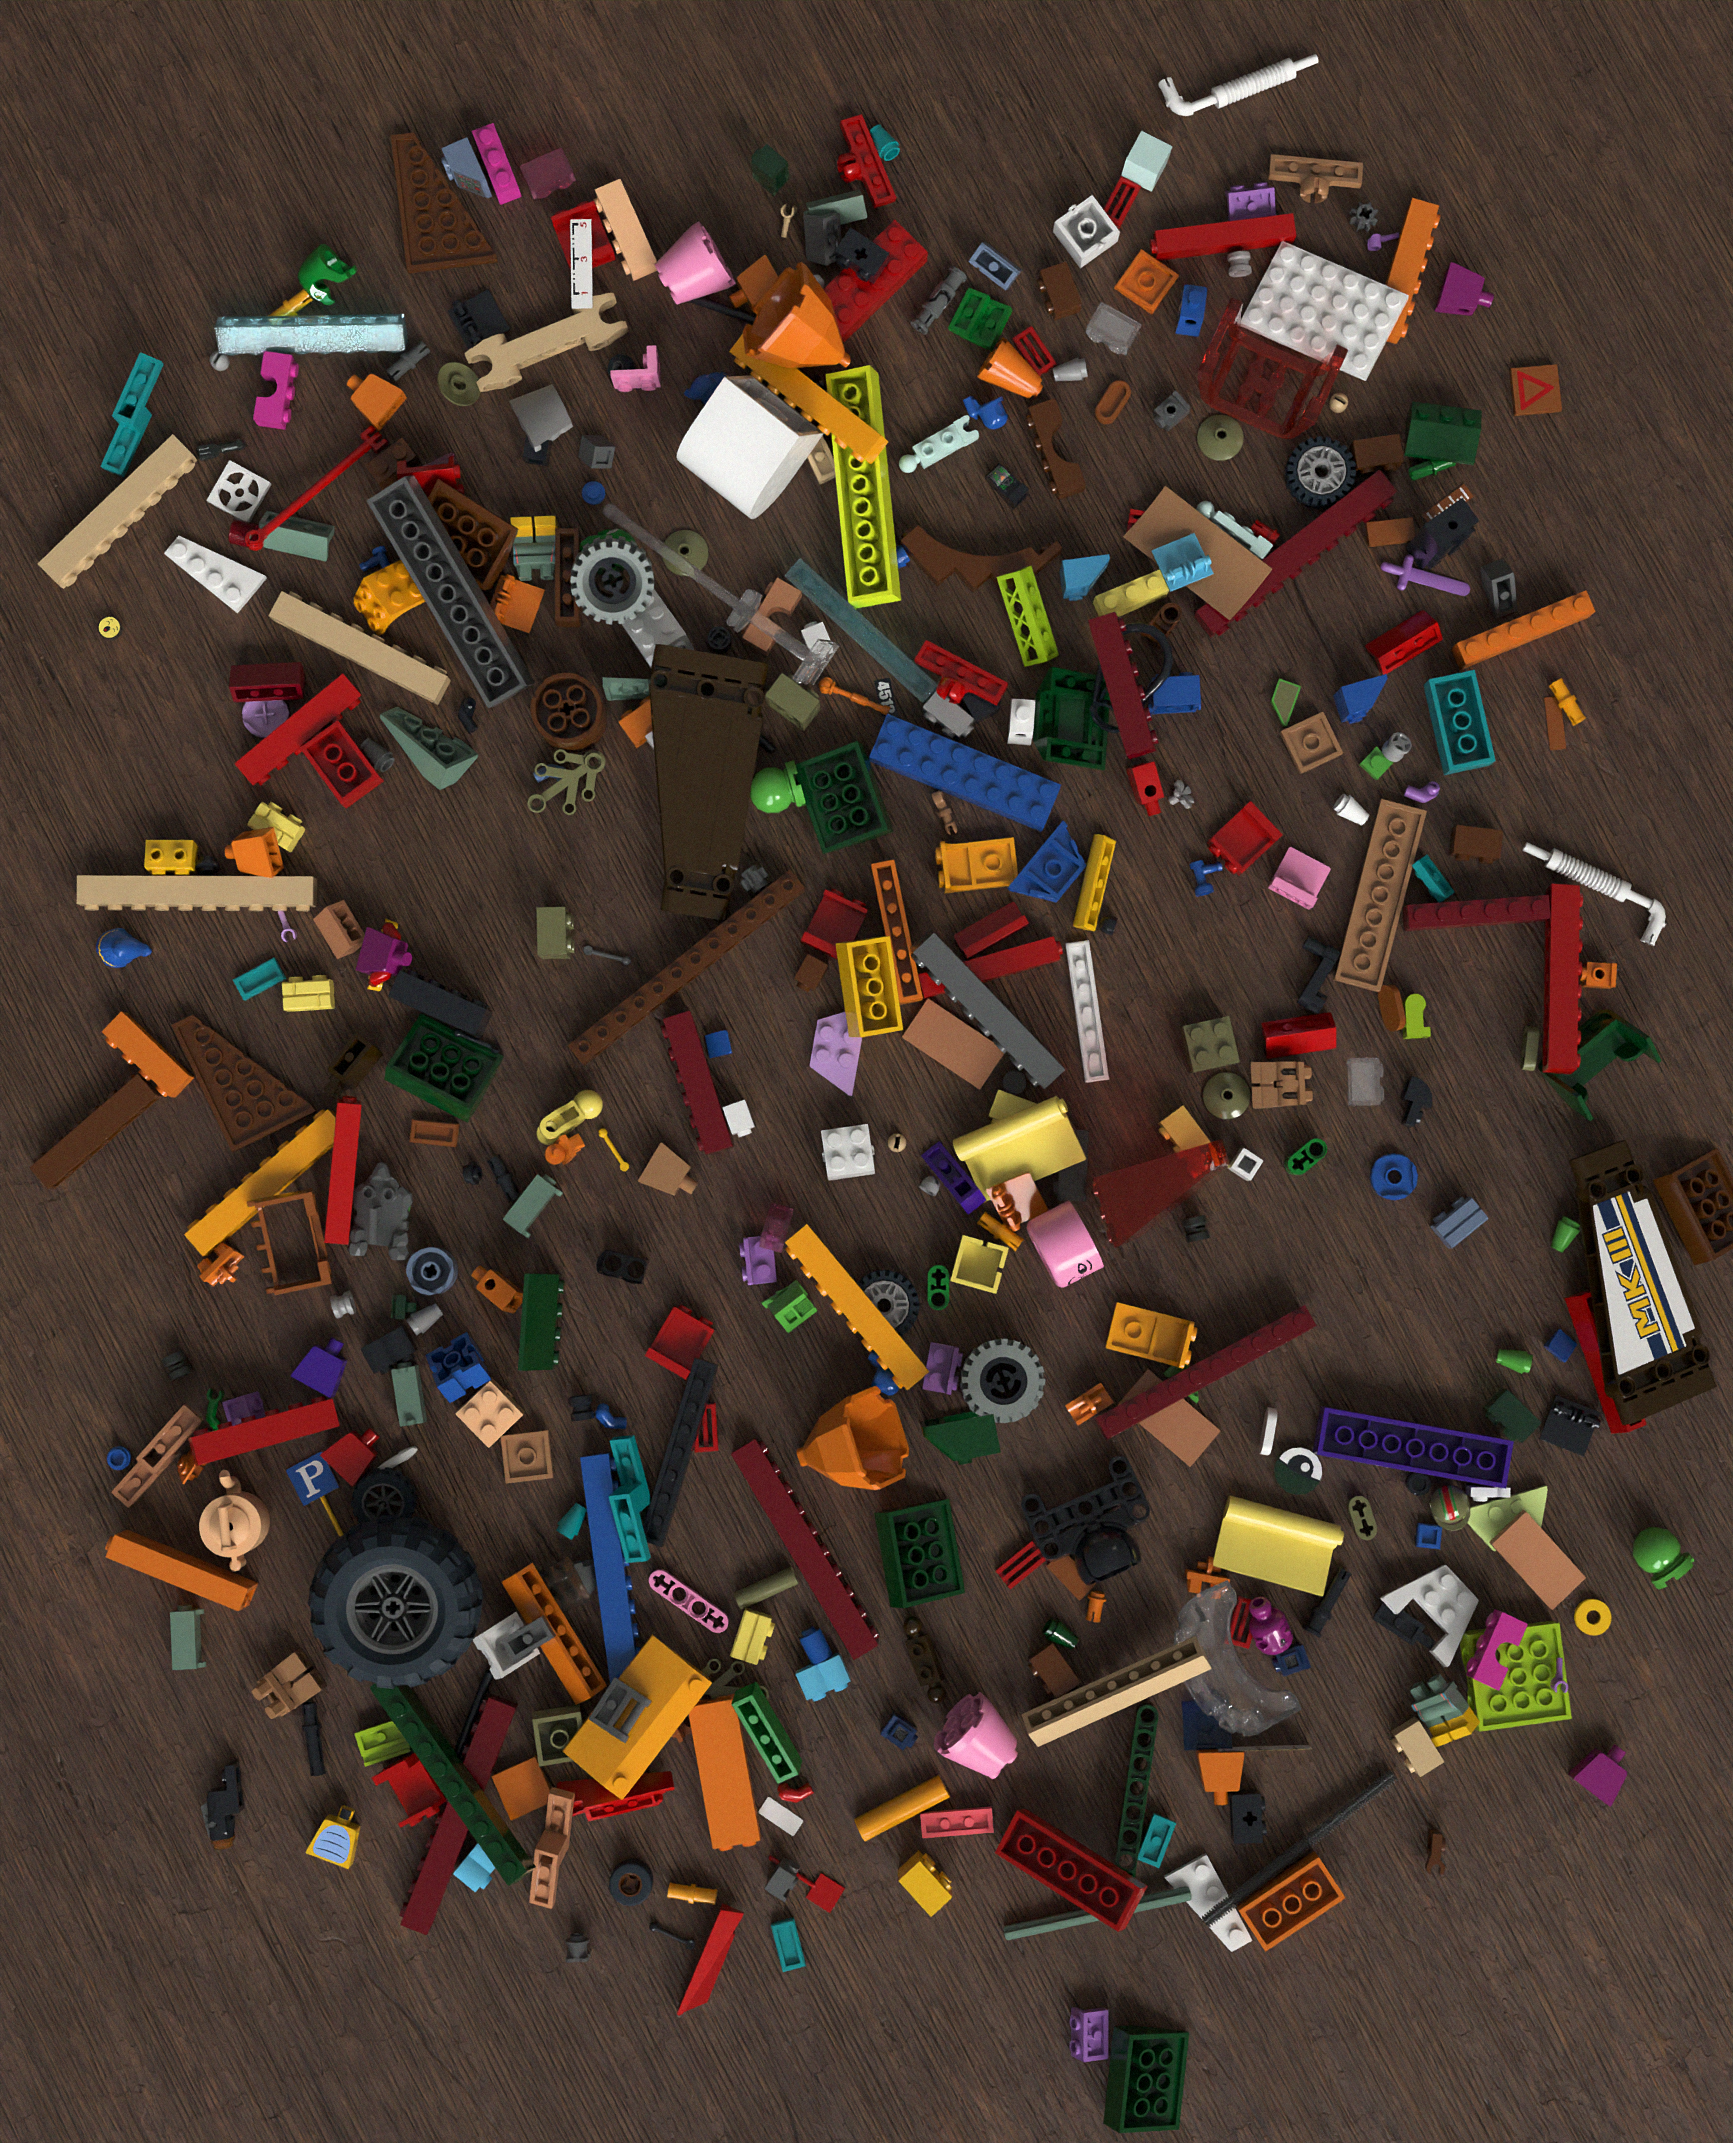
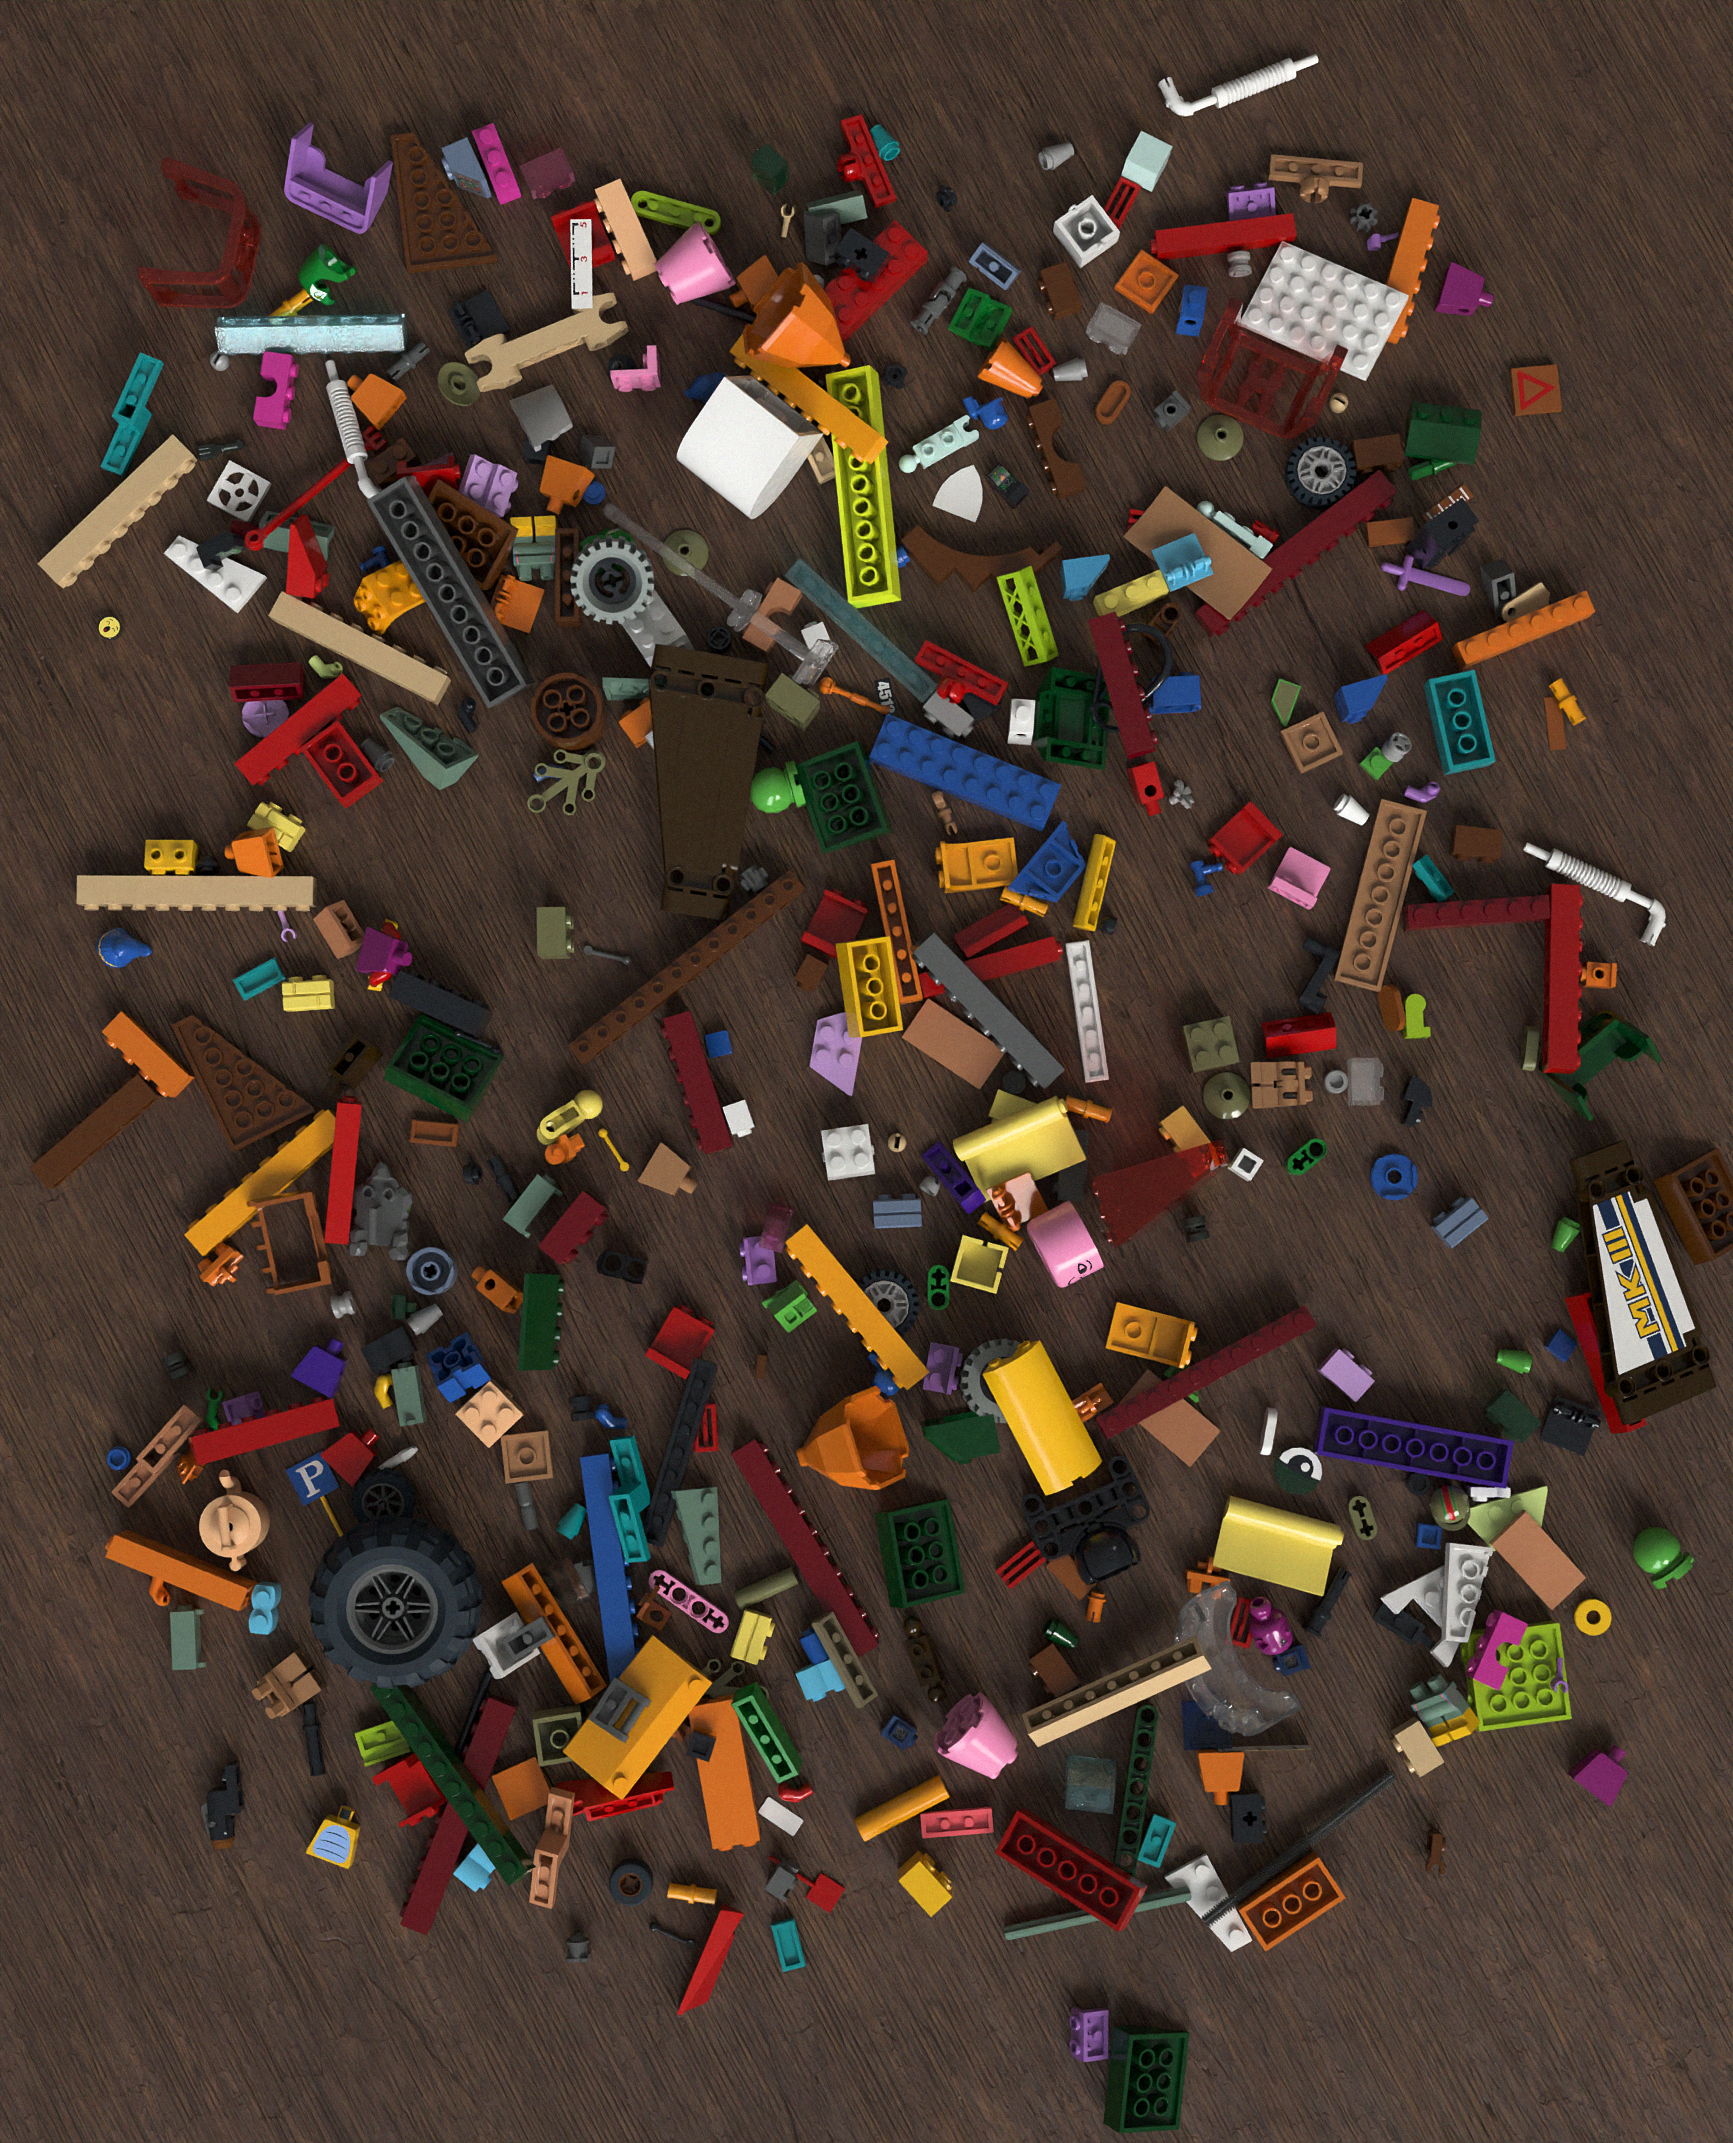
none -> clear red windscreen [137,157,261,308]
none -> orange arm [149,1576,171,1606]
none -> black leg [196,531,245,571]
none -> medium azure brick [249,1581,281,1635]
none -> medium lavender windscreen [284,122,393,234]
none -> red slope [286,514,330,598]
none -> yellowish green arm [308,655,343,678]
none -> white piece [325,360,382,499]
none -> yellow arm [374,1373,393,1409]
none -> lavender plate [459,454,518,517]
none -> dark grey piece [514,1481,539,1531]
none -> dark red brick [538,1191,609,1265]
none -> orange torso [540,455,595,516]
none -> lime plate [631,191,721,235]
none -> dark orange bracket [636,1585,672,1632]
none -> sand green wing [671,1486,721,1585]
none -> black plate [686,1730,717,1762]
none -> reddish brown tile [754,1354,768,1379]
none -> dark tan brick [811,1611,878,1708]
none -> sand blue brick [873,1194,922,1229]
none -> black plate [882,364,908,389]
none -> white sticker [932,465,983,522]
none -> black plate [936,185,957,212]
none -> yellow cylinder [982,1340,1102,1495]
none -> light orange pin [1000,886,1049,917]
none -> light grey cone [1038,142,1074,170]
none -> clear light blue slope [1063,1755,1116,1814]
none -> light orange pin [1065,1095,1112,1123]
none -> lavender brick [1317,1348,1374,1402]
none -> light grey tile [1323,1070,1348,1094]
none -> white wing [1441,1543,1494,1642]
none -> tan piece [1501,582,1550,622]

